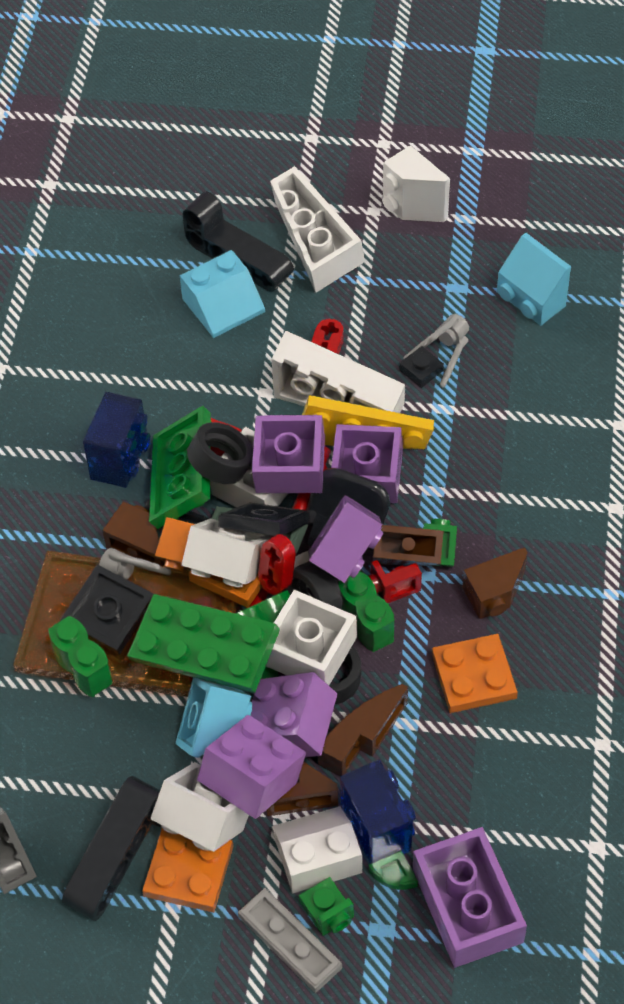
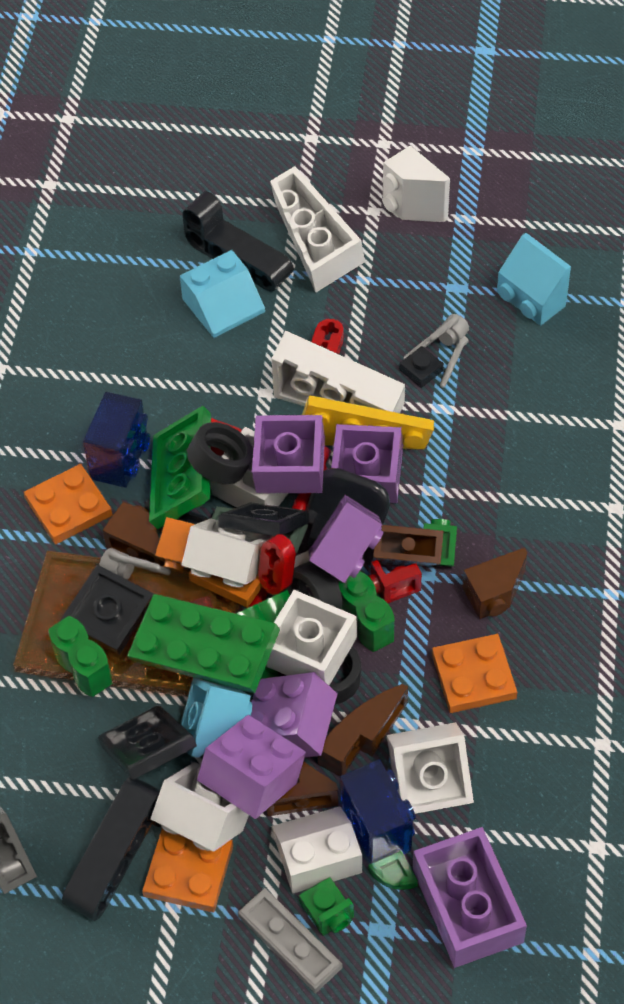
none -> orange plate [24,464,113,545]
none -> black tile [98,705,197,780]
none -> white slope [387,722,474,816]

